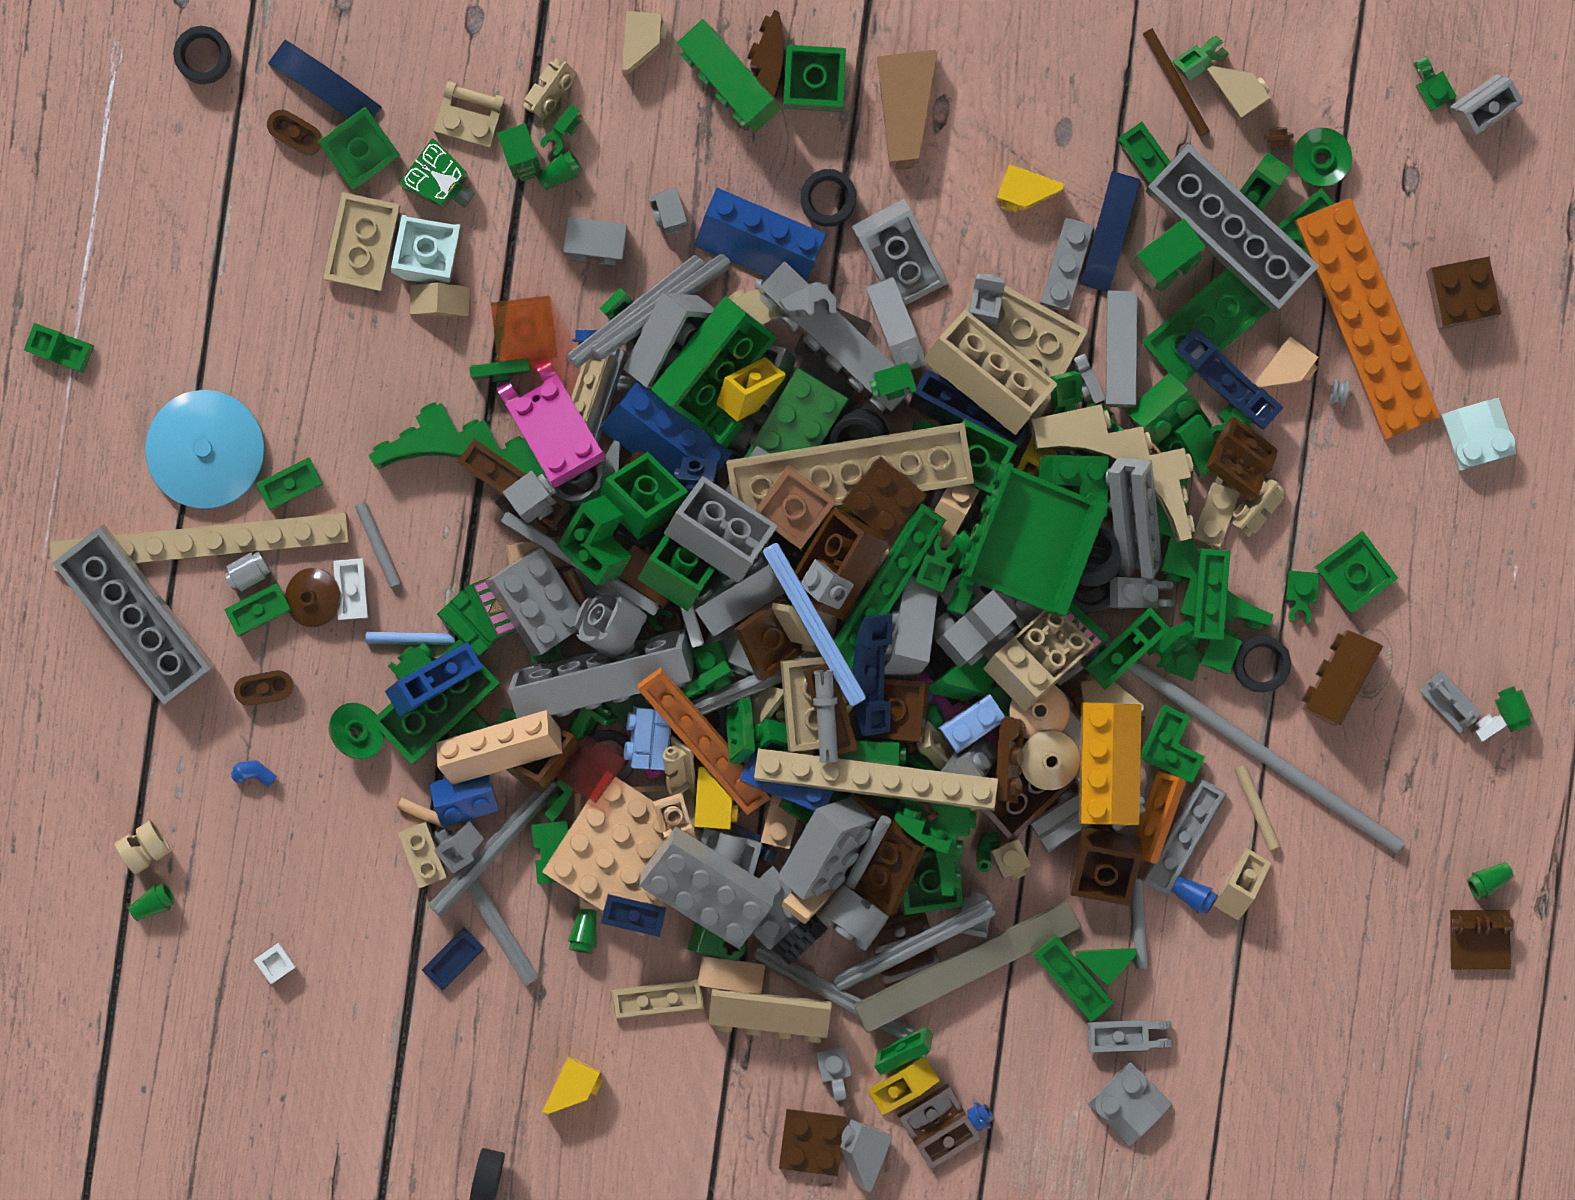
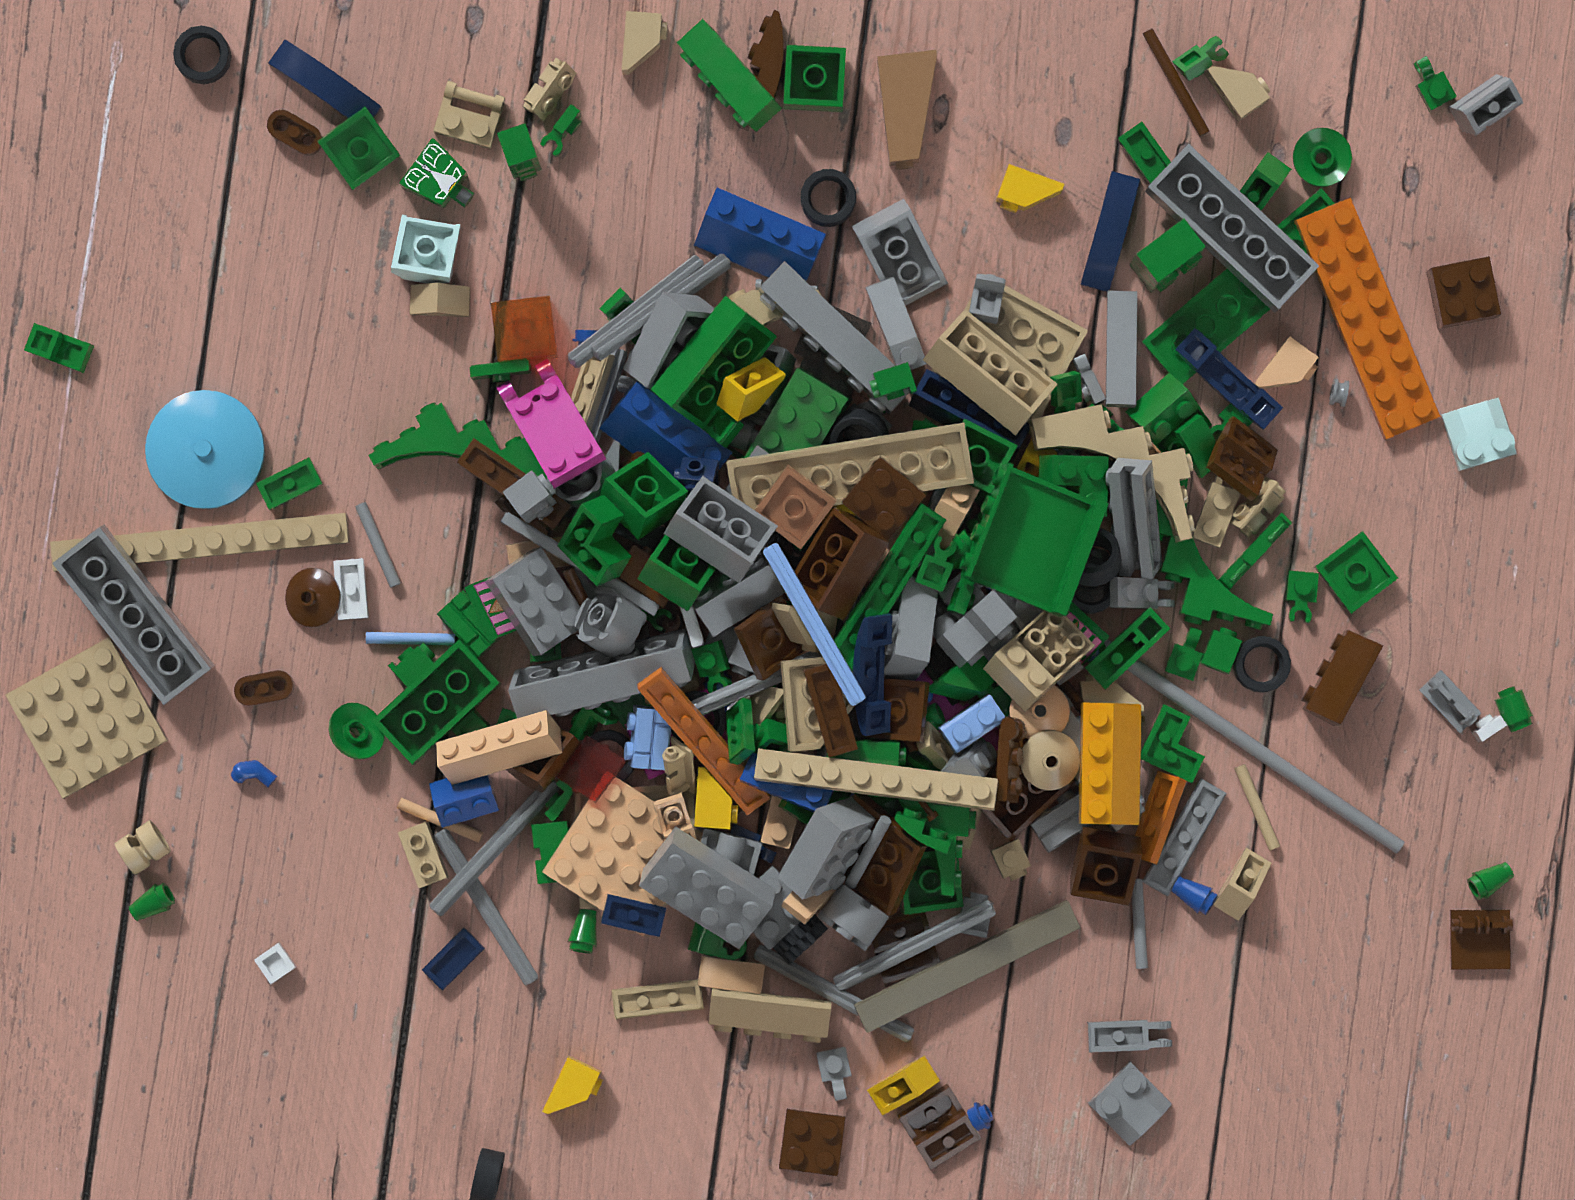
light grey brick [224,551,271,592] -> none
green plate [224,583,292,637] -> none
tan plate [323,192,401,292] -> none
blue slope [385,642,483,717] -> none
light grey brick [434,821,484,874] -> none
green cone [537,150,583,190] -> none
light grey brick [563,217,628,267] -> none
light grey brick [648,188,687,236] -> none
green plate [682,661,735,701] -> none
light grey hand [779,282,837,317] -> none
light grey bracket [801,559,854,609] -> none
light grey pin [813,670,839,763] -> none
light grey slope [840,1119,893,1192] -> none
green plate [874,1026,933,1076] -> none
green arm [976,831,1000,872] -> none
green plate [1033,934,1114,1022] -> none
light grey plate [1040,217,1094,311] -> none
green slope [1075,948,1137,986] -> none
green plate [1147,620,1193,668] -> none
green plate [1193,548,1231,641] -> none
reddish brown plate [1264,127,1294,148] -> none
none -> tan plate [6,637,168,799]
none -> green piece [1218,512,1293,590]

